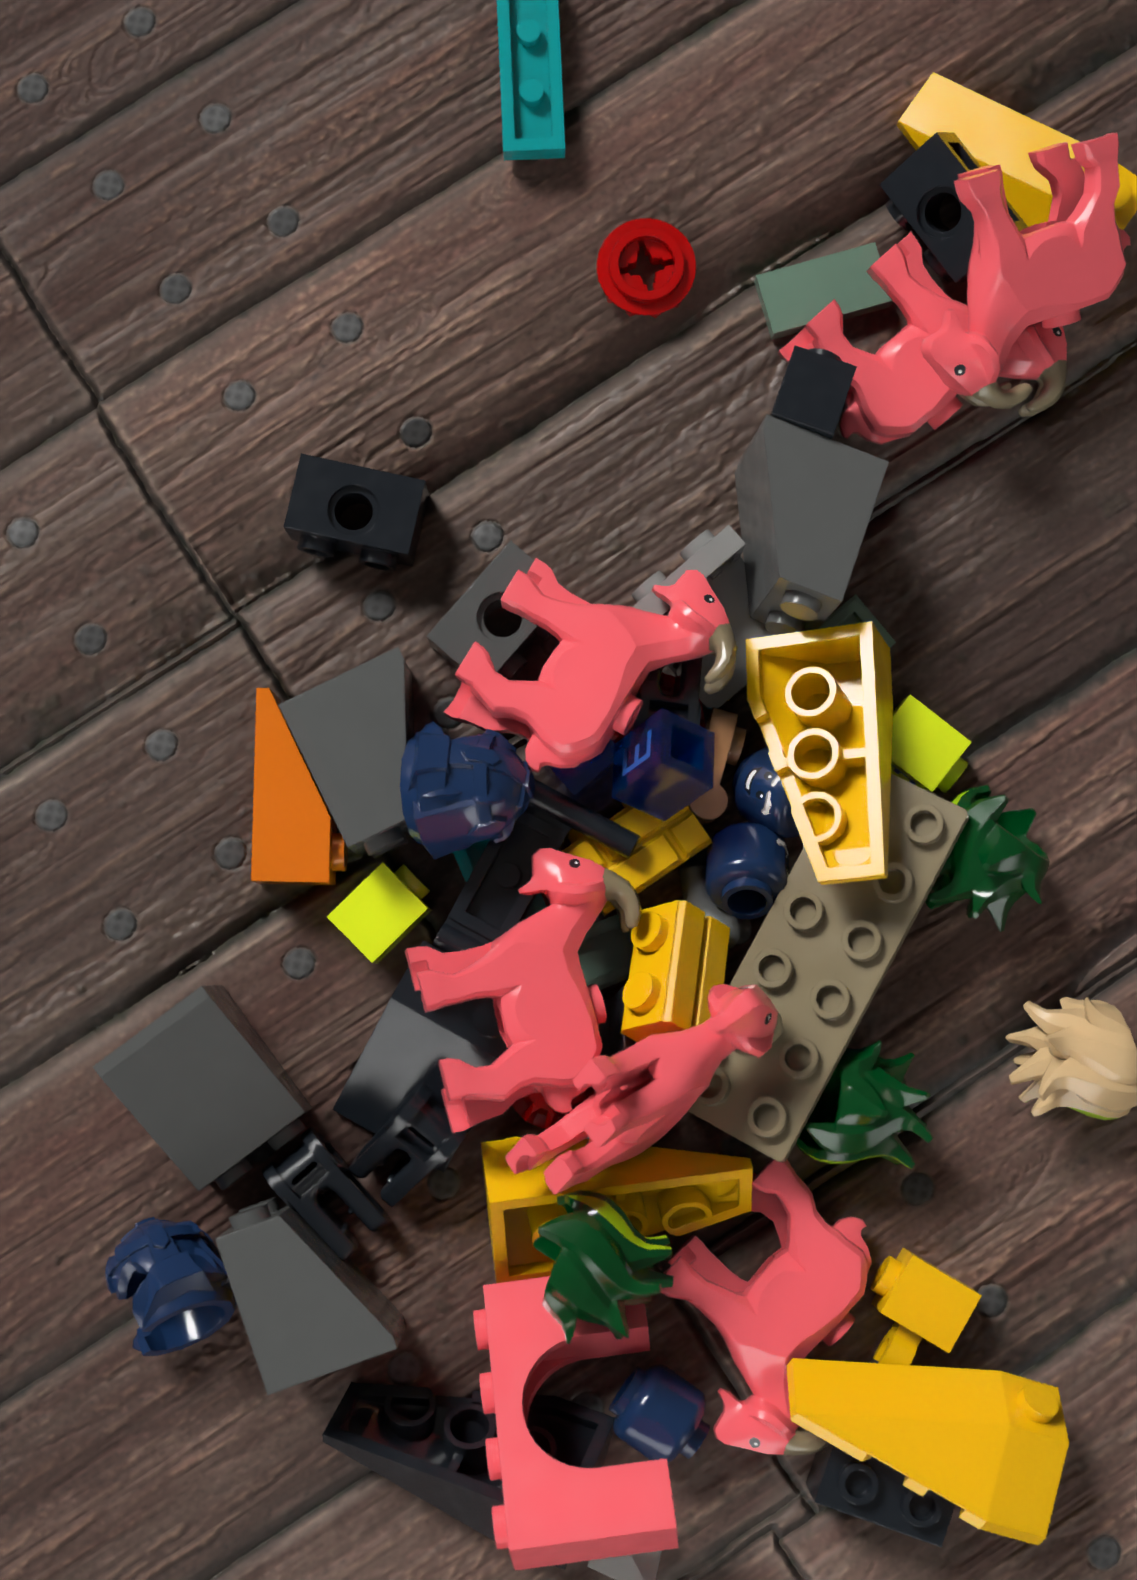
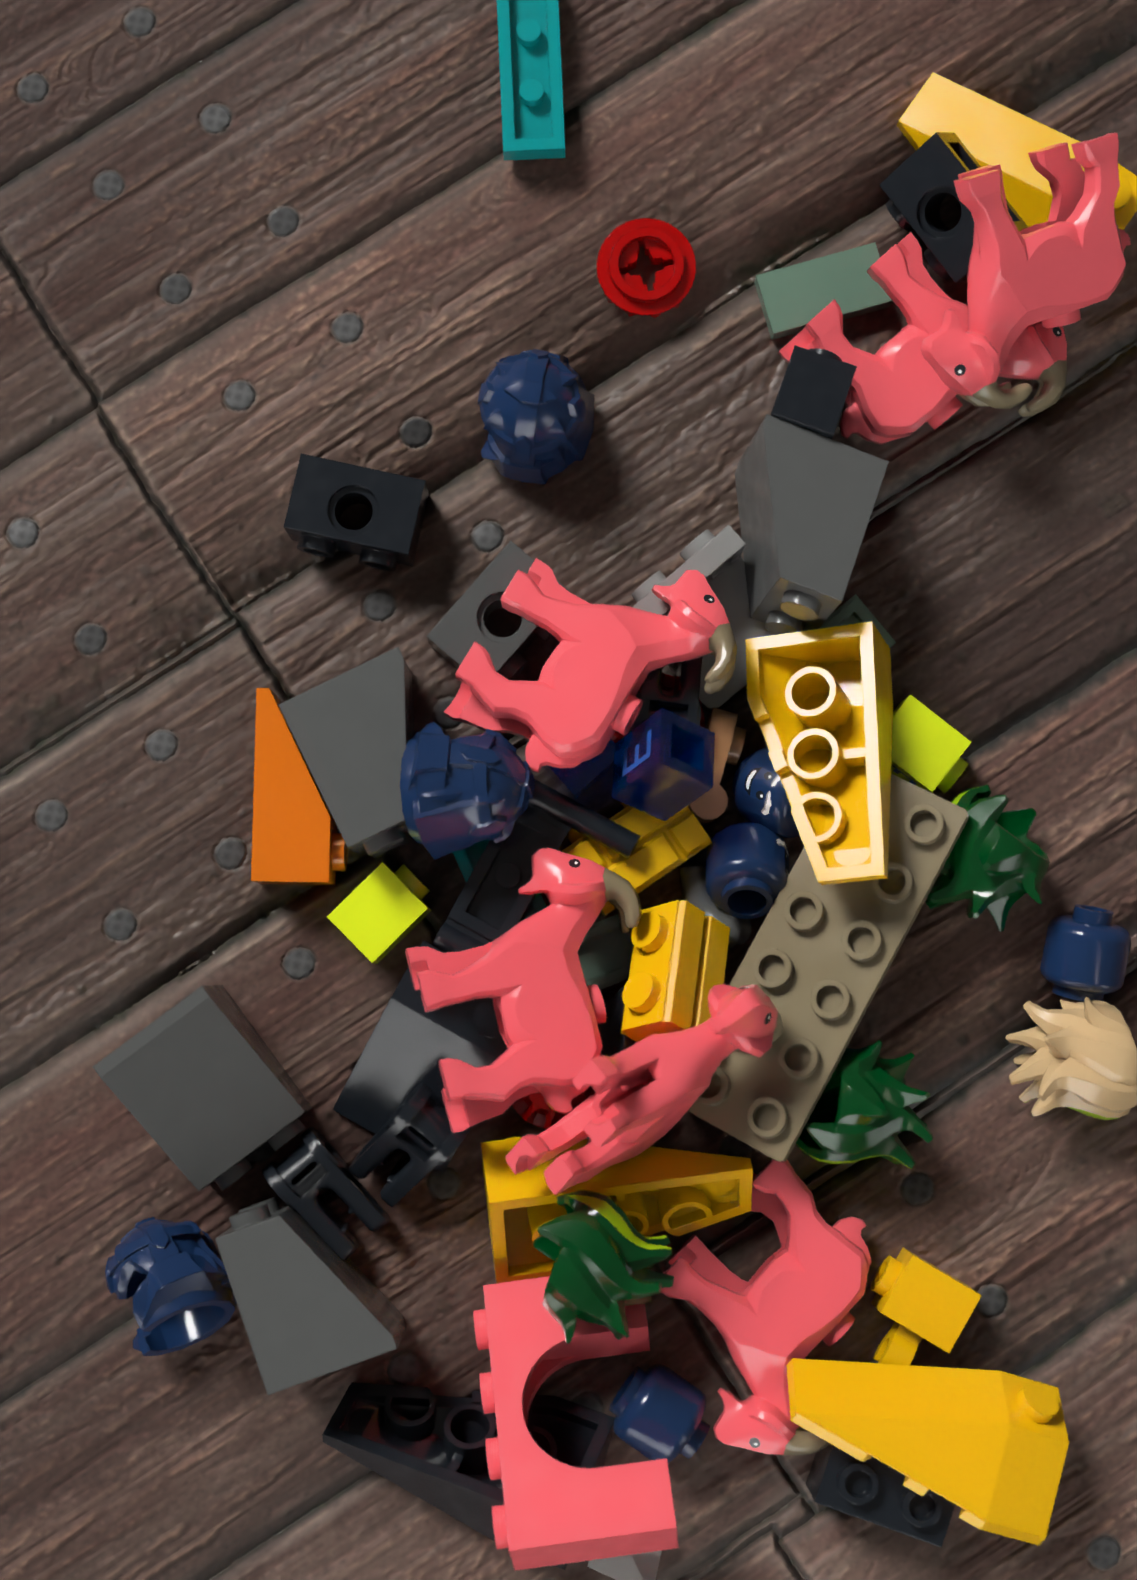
none -> dark blue helmet [478,349,595,484]
none -> dark blue head [1040,904,1131,1002]

